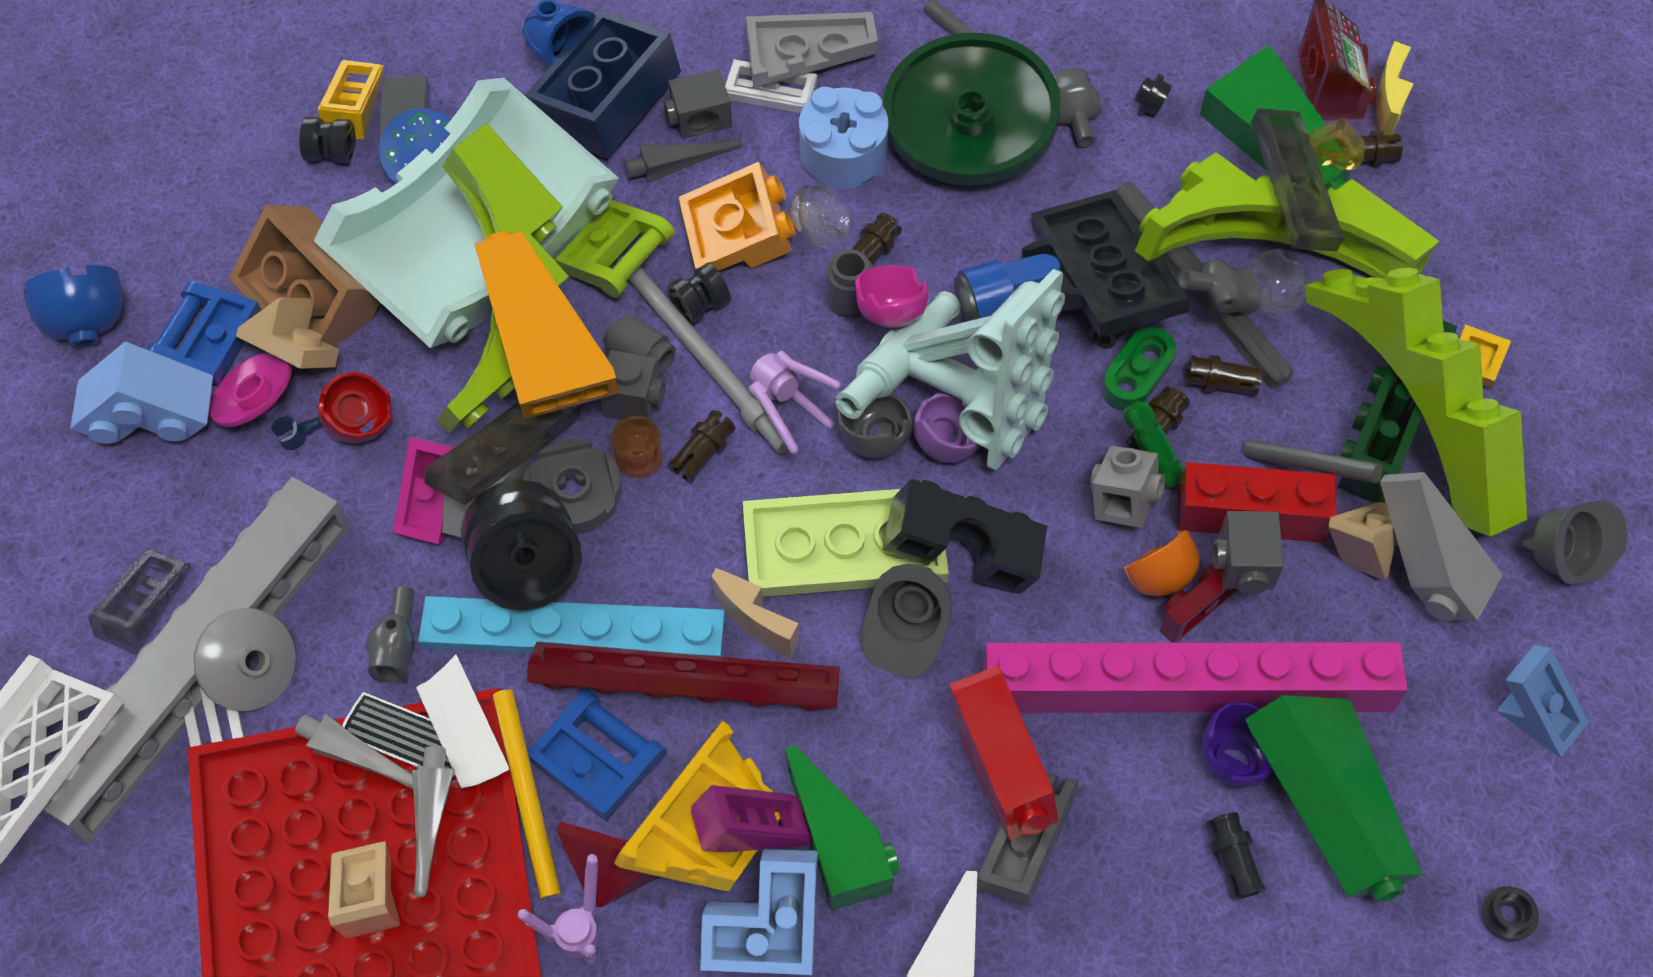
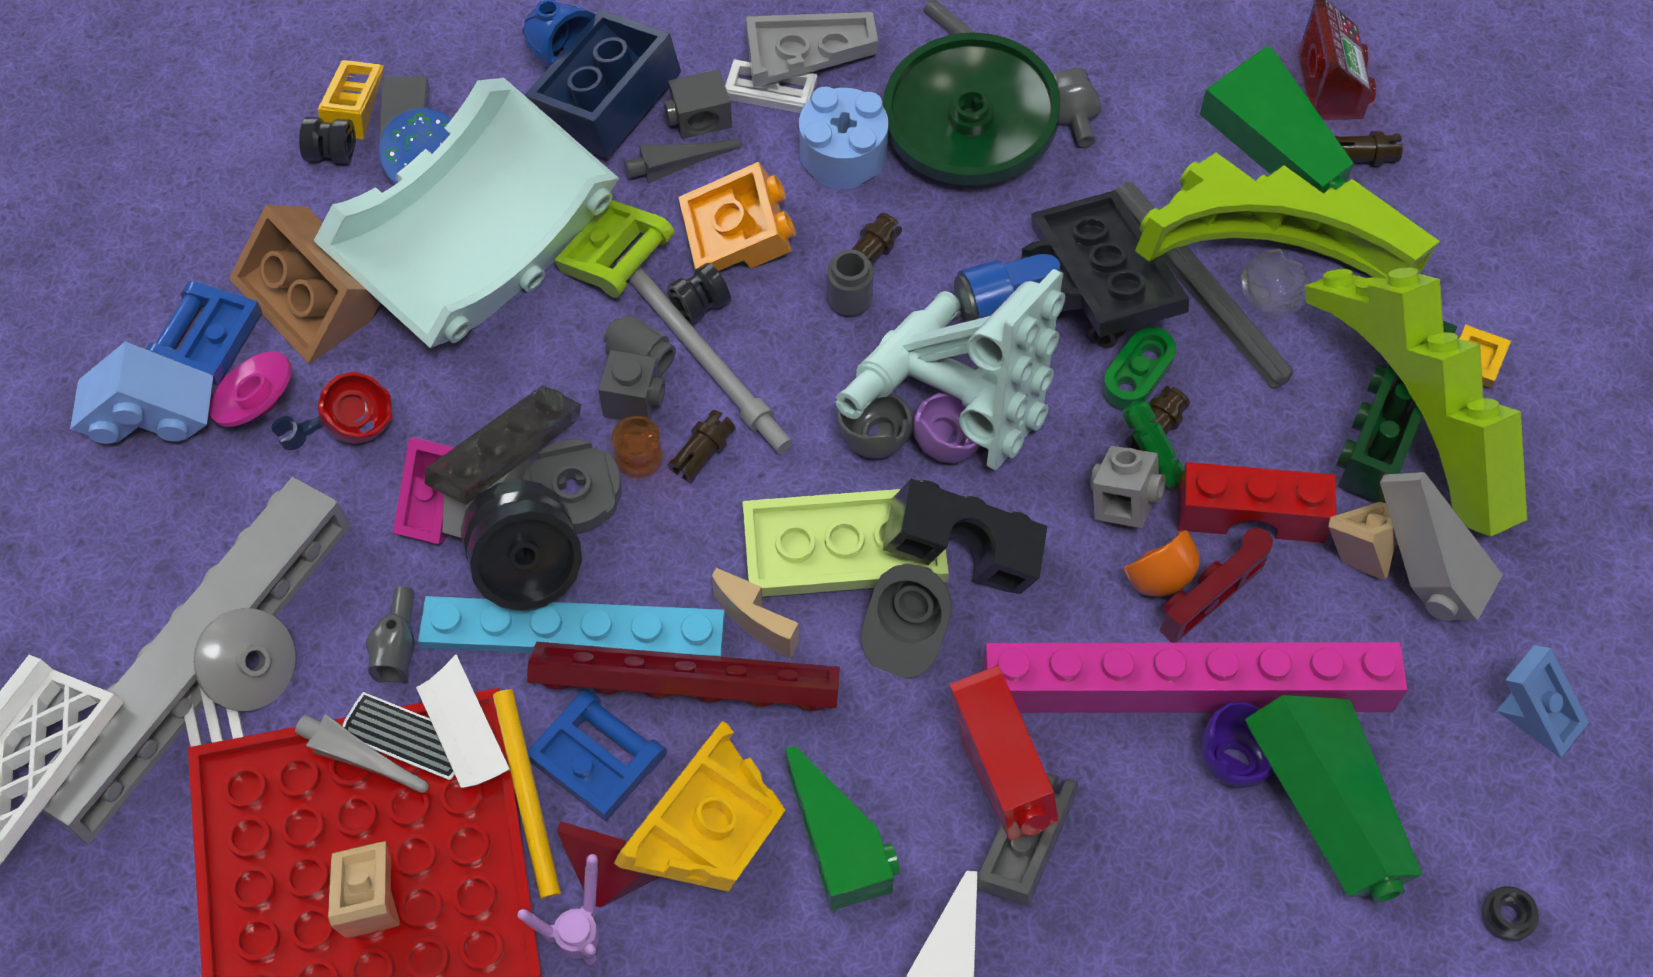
blue cylinder [23,265,124,348] -> none
clear smoke slope [87,548,191,655] -> none
tan slope [236,298,339,369] -> none
light grey piece [412,747,455,898] -> none
lime arch [436,123,569,434] -> none
light orange slope [474,231,619,419] -> none
magenta slope [691,785,812,852] -> none
light blue brick [700,849,818,975] -> none
lavender plant [749,351,841,454] -> none
clear hair [790,184,852,249] -> none
dark pink hair [855,265,929,328] -> none
black plate [1134,73,1172,117] -> none
dark grey piece [1178,259,1262,315] -> none
dark brown pin [1185,354,1262,397] -> none
black pin [1205,812,1266,901] -> none
dark grey brick [1212,511,1284,594] -> none
dark grey bar [1244,439,1383,483] -> none
clear smoke plate [1251,108,1344,252] -> none
clear yellow tile [1304,117,1365,170] -> none
light yellow slope [1376,41,1414,135] -> none
dark grey piece [1522,501,1628,584] -> none

